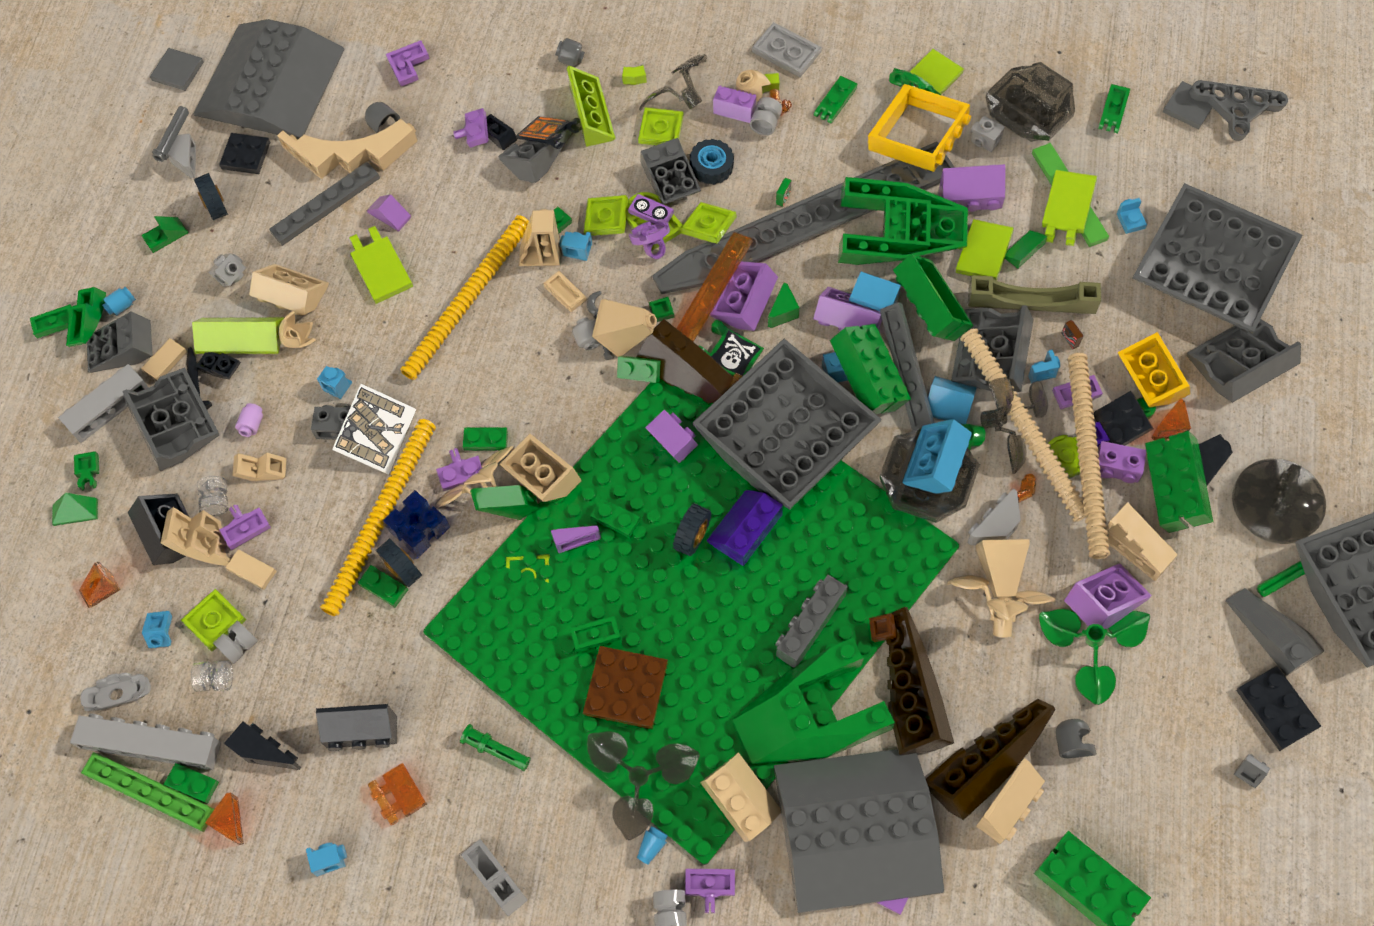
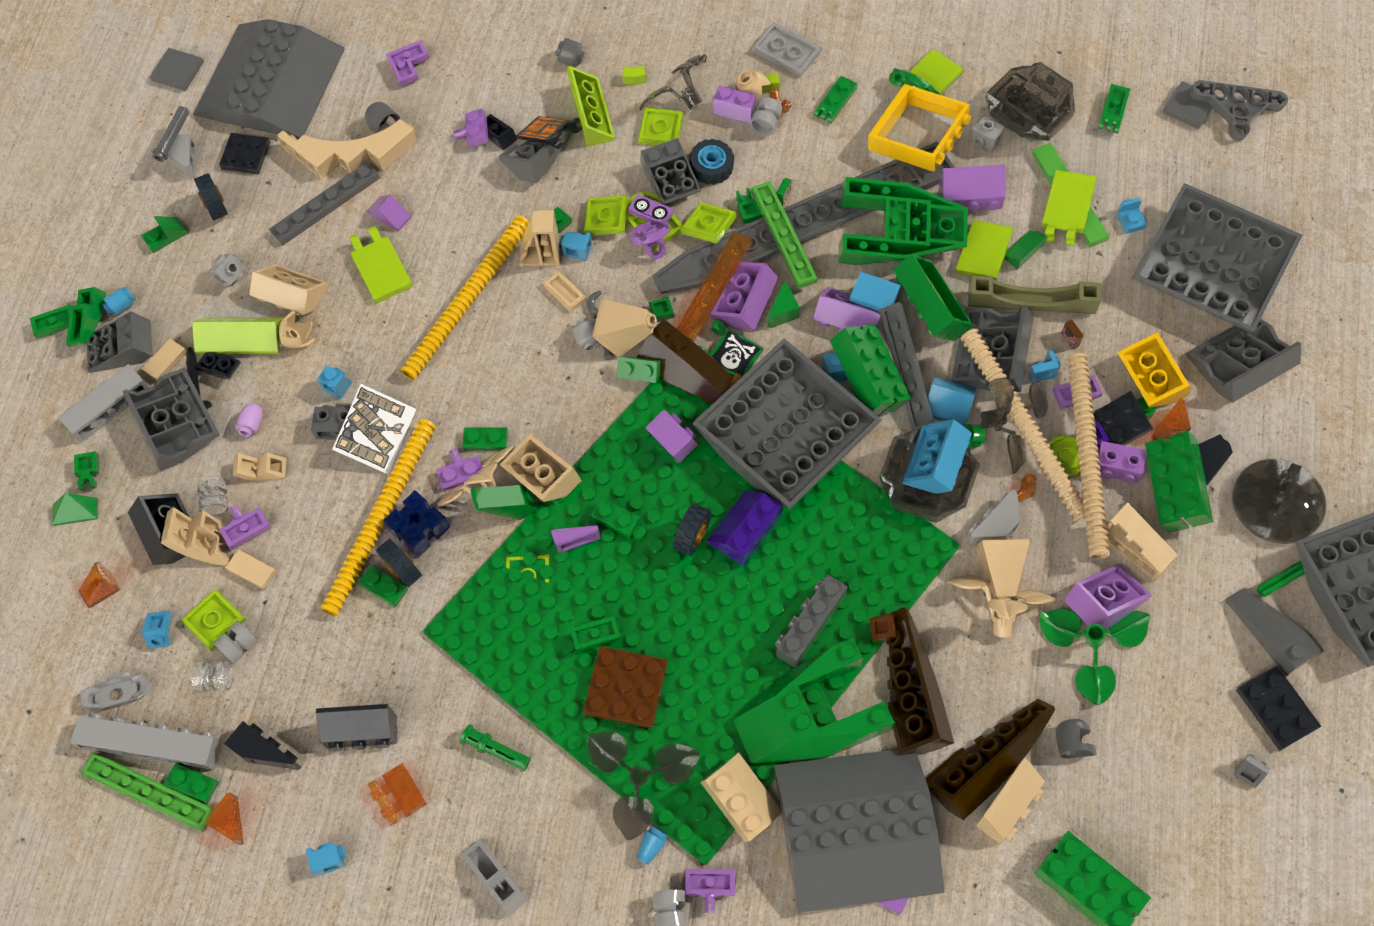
none -> green plate [736,188,763,224]
none -> bright green tile [751,181,818,289]

